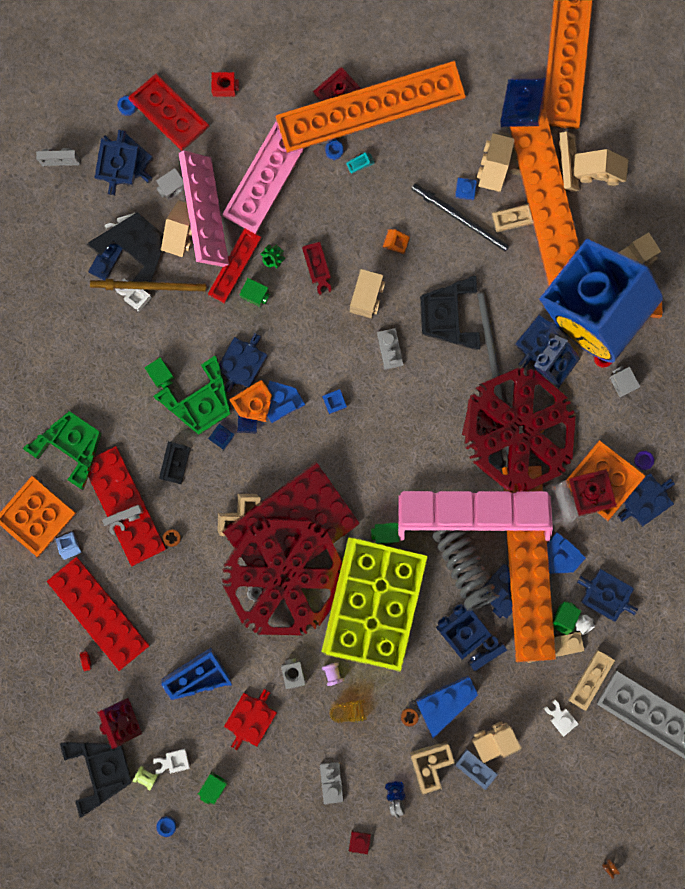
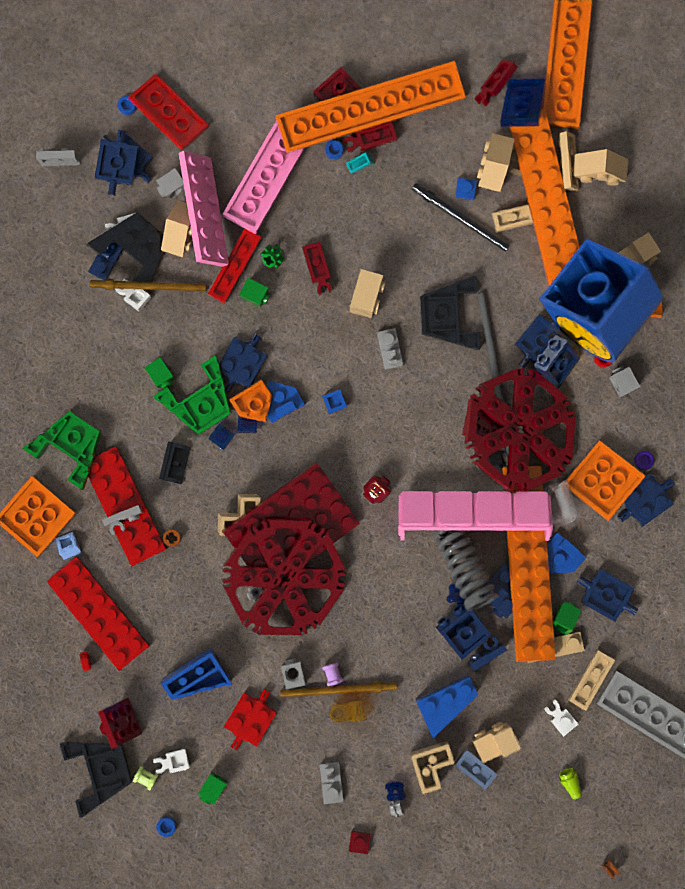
red brick [211,72,239,97] -> none
neon yellow brick [321,537,427,671] -> none
green brick [371,523,399,544] -> none
orange slope [383,229,410,254] -> none
dark orange bush [401,708,418,727] -> none
dark red plate [569,469,617,517] -> none
white plate [576,615,595,635] -> none
none -> pearl gold bar [281,681,397,697]
none -> dark red plate [344,121,397,152]
none -> dark red head [363,475,392,504]
none -> clear blue plate [447,584,465,605]
none -> dark red plate [474,59,518,106]
none -> lime cone [559,768,583,799]

